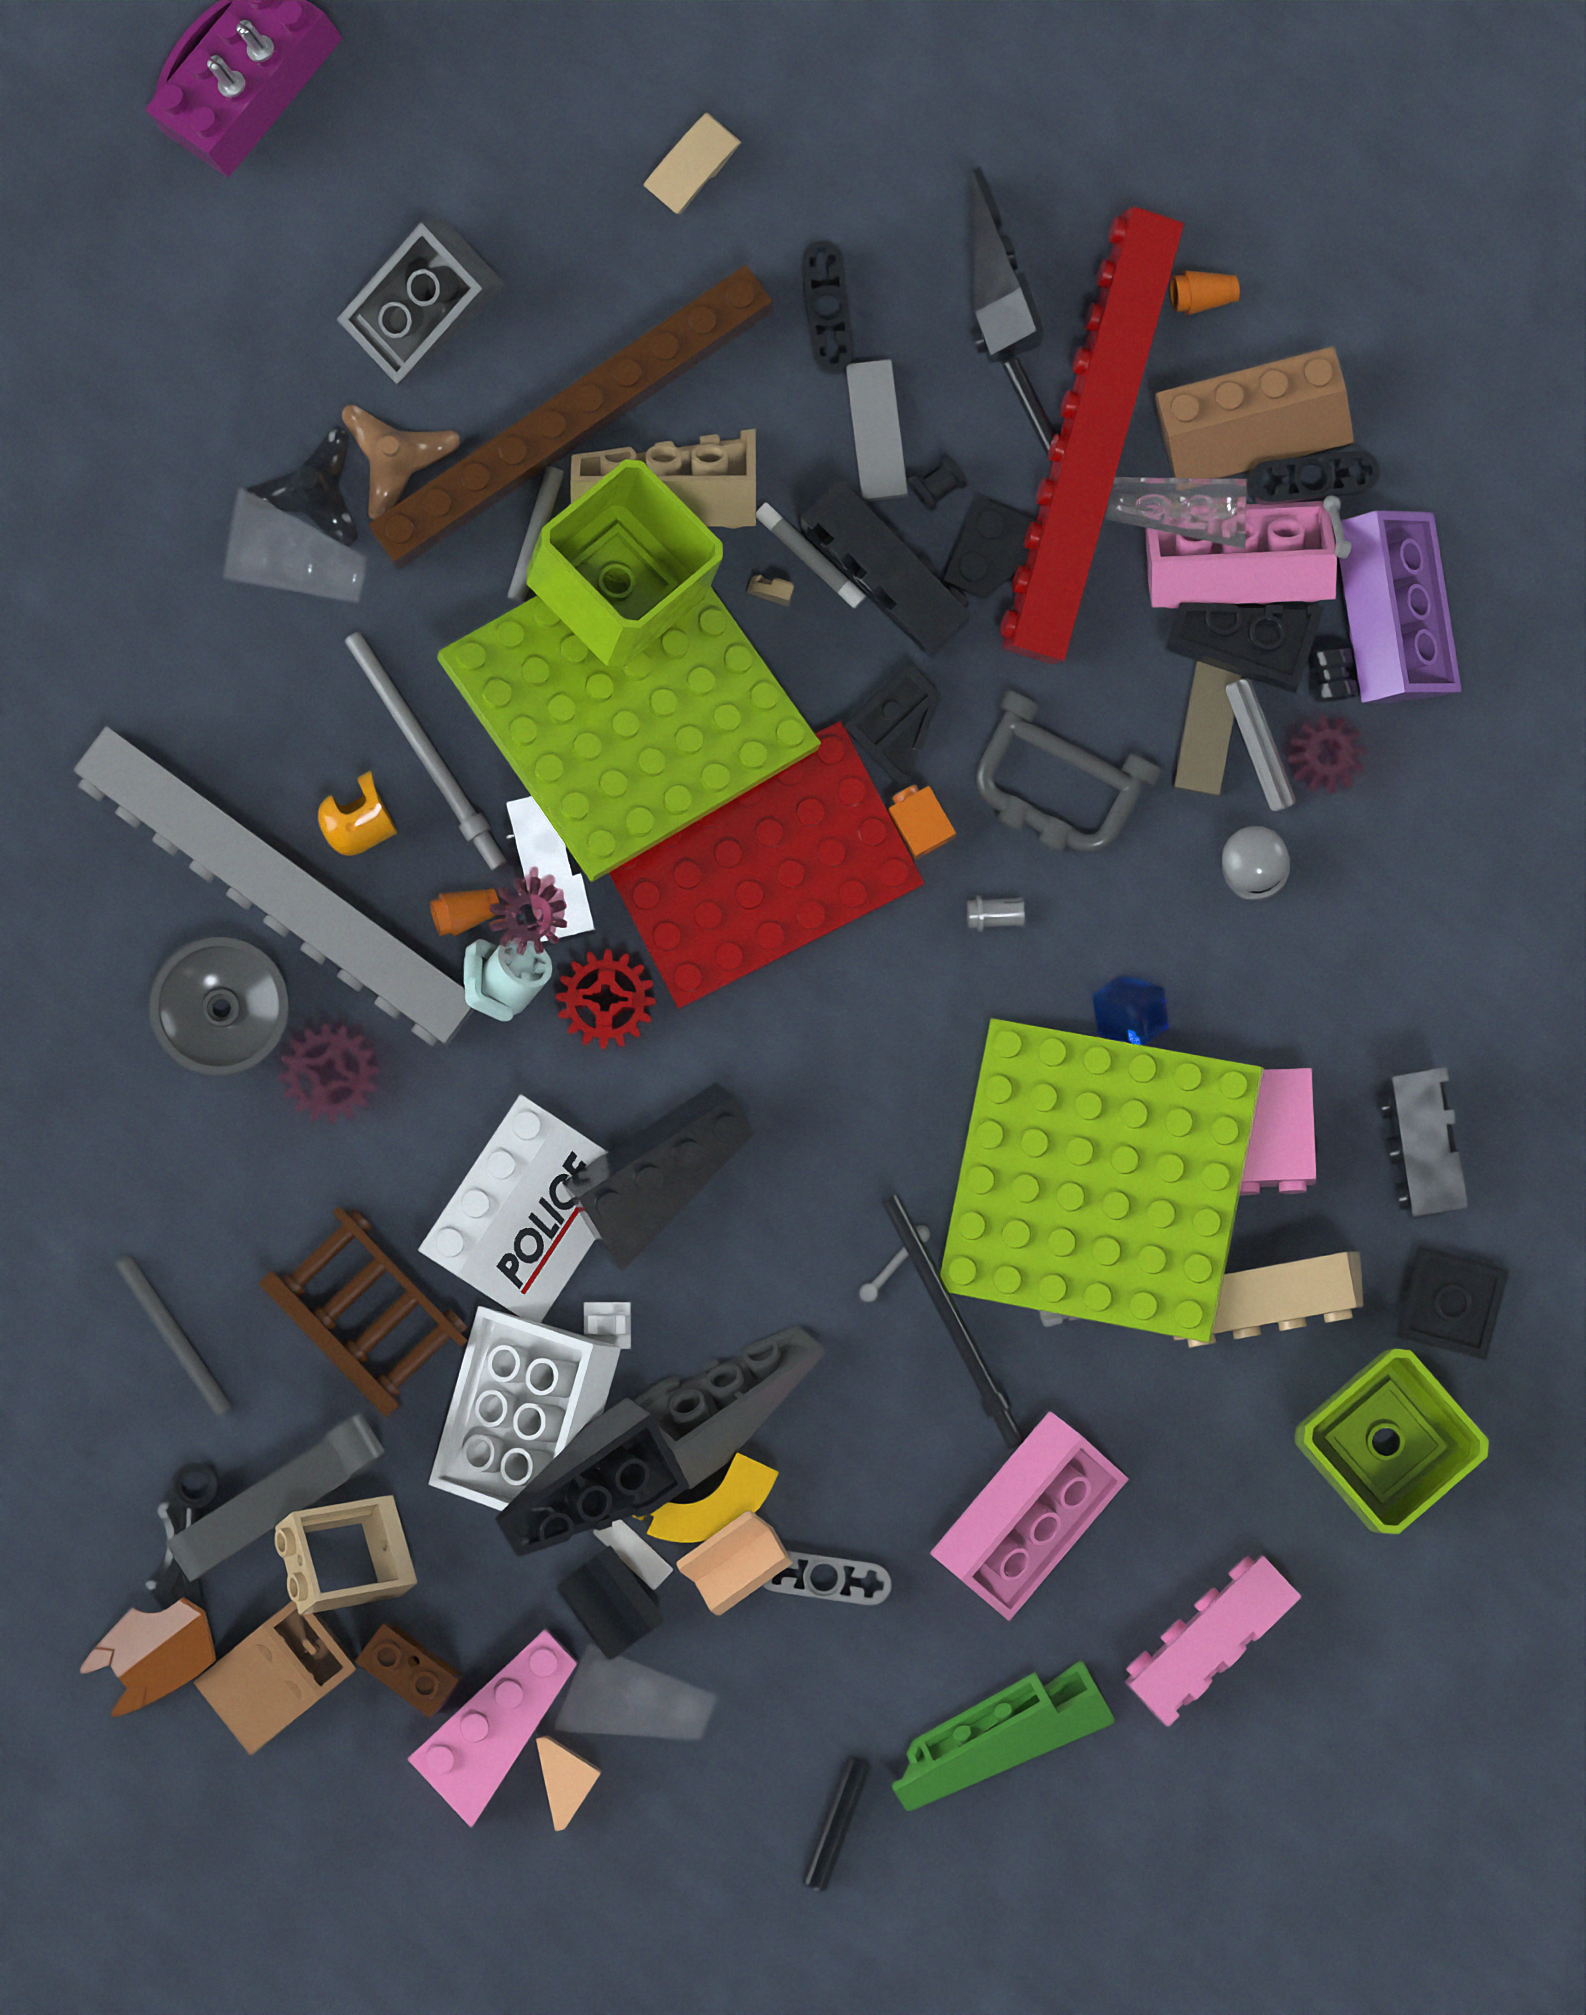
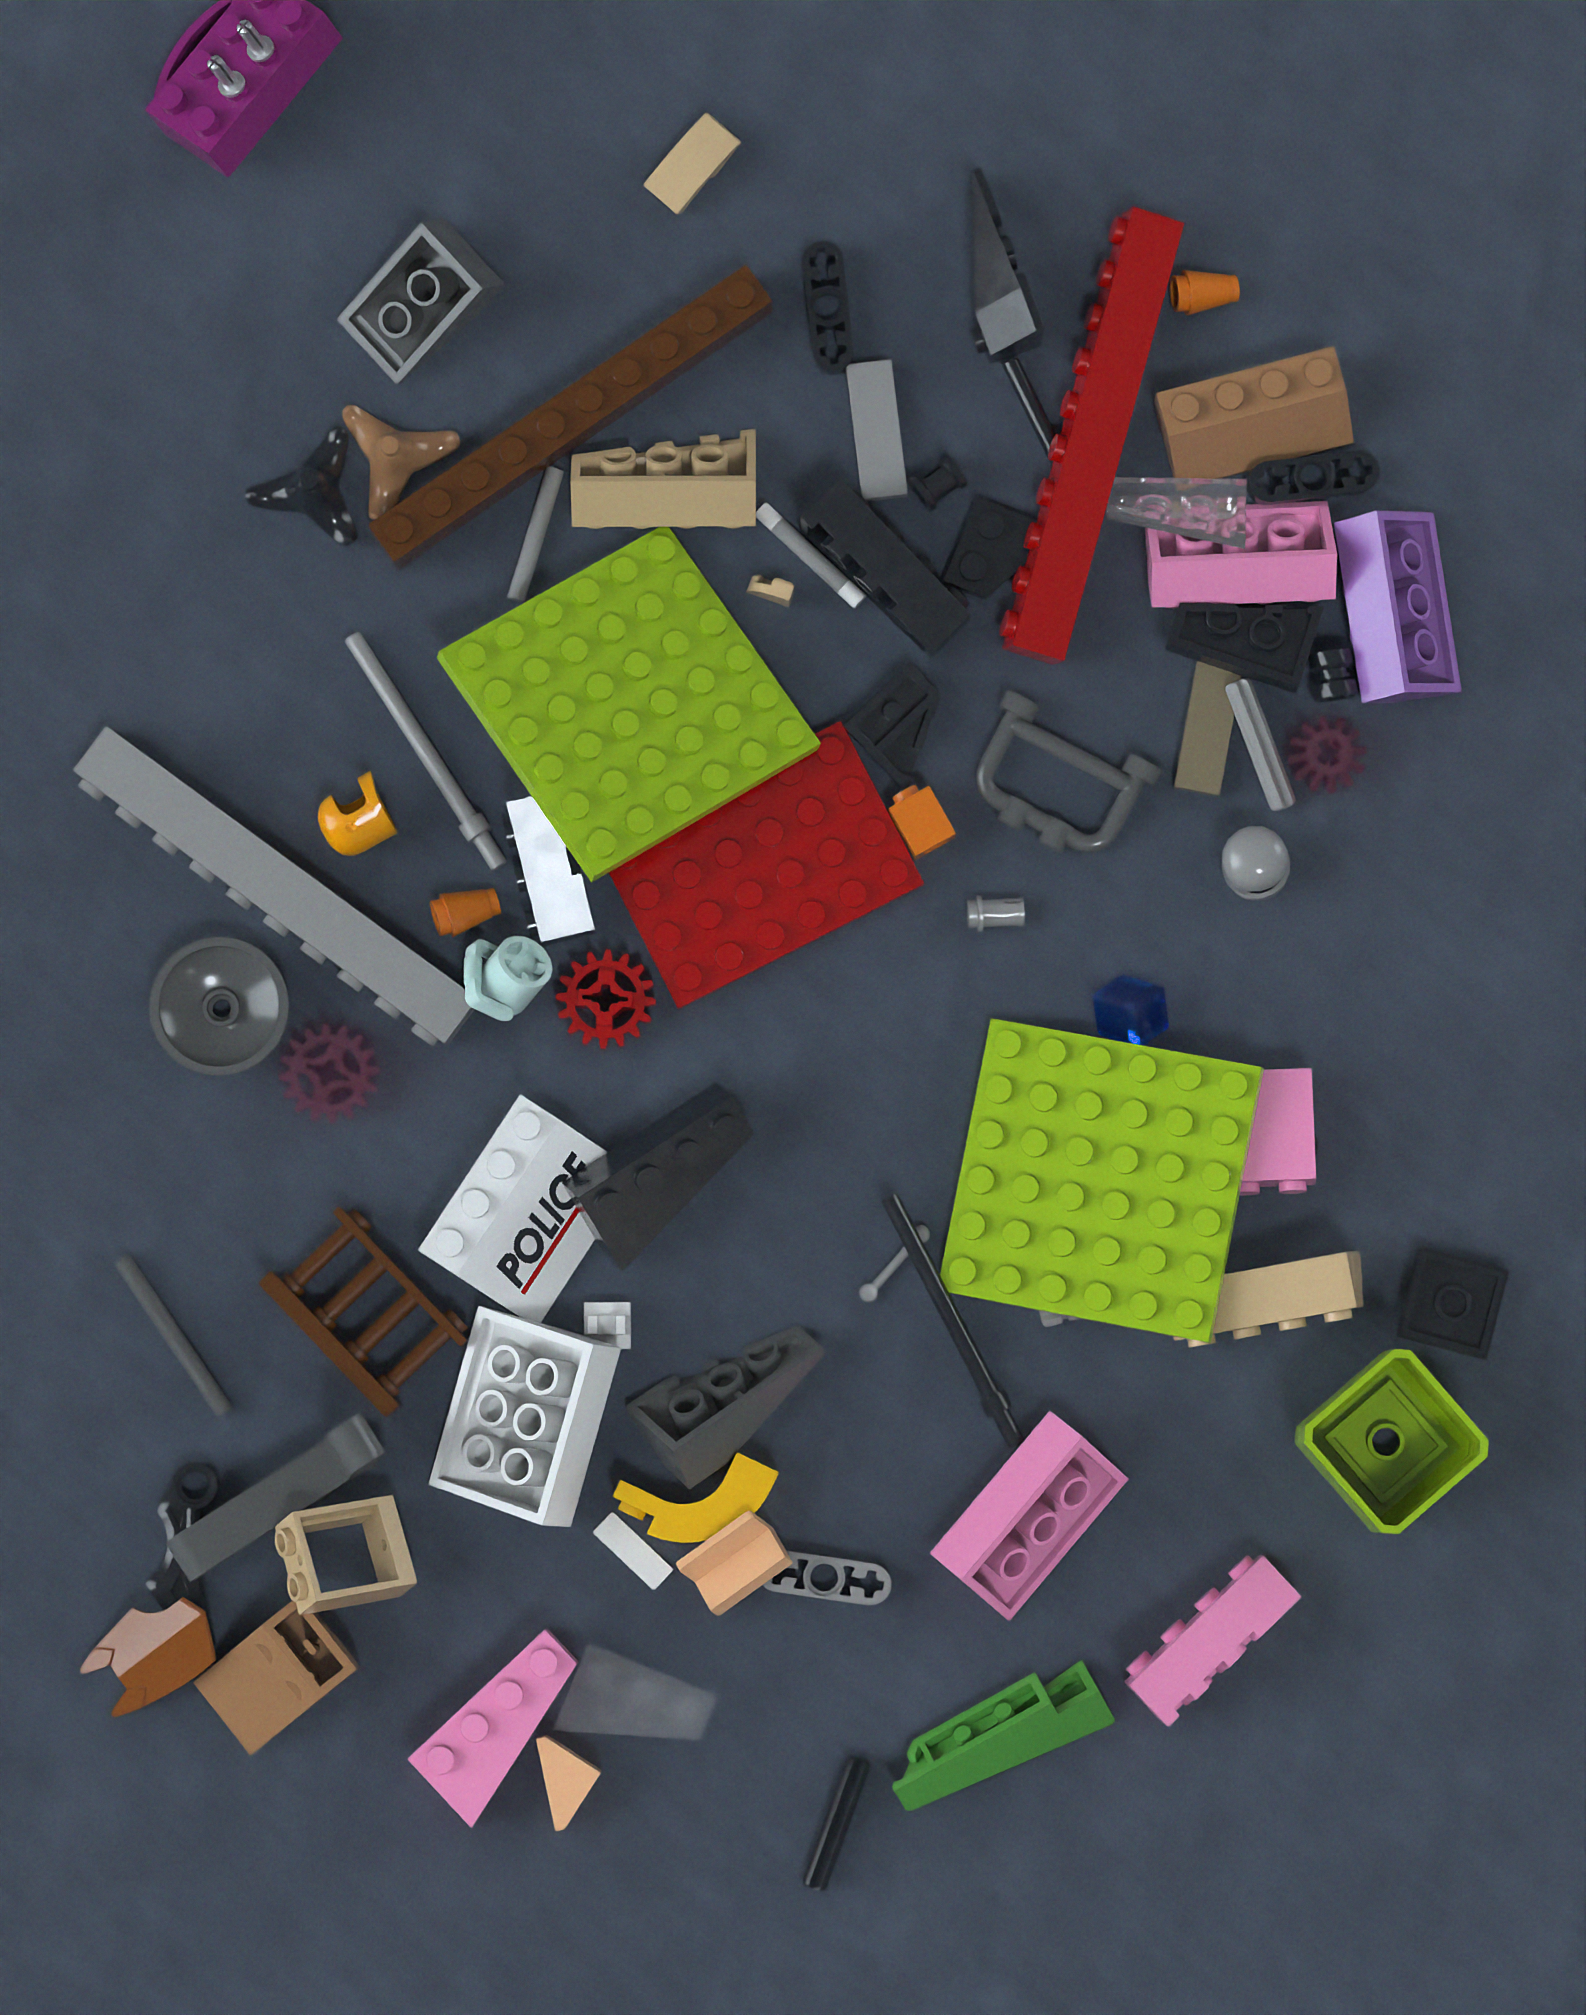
clear wing [223,487,368,603] -> none
reddish brown window [355,1621,465,1719] -> none
clear pink gear [489,876,568,955] -> none
black wedge [494,1398,690,1558] -> none
lime plate [526,459,723,667] -> none
black panel [556,1545,666,1660] -> none
light grey hinge [1323,495,1351,559] -> none
wedge [1377,1067,1468,1219] -> none

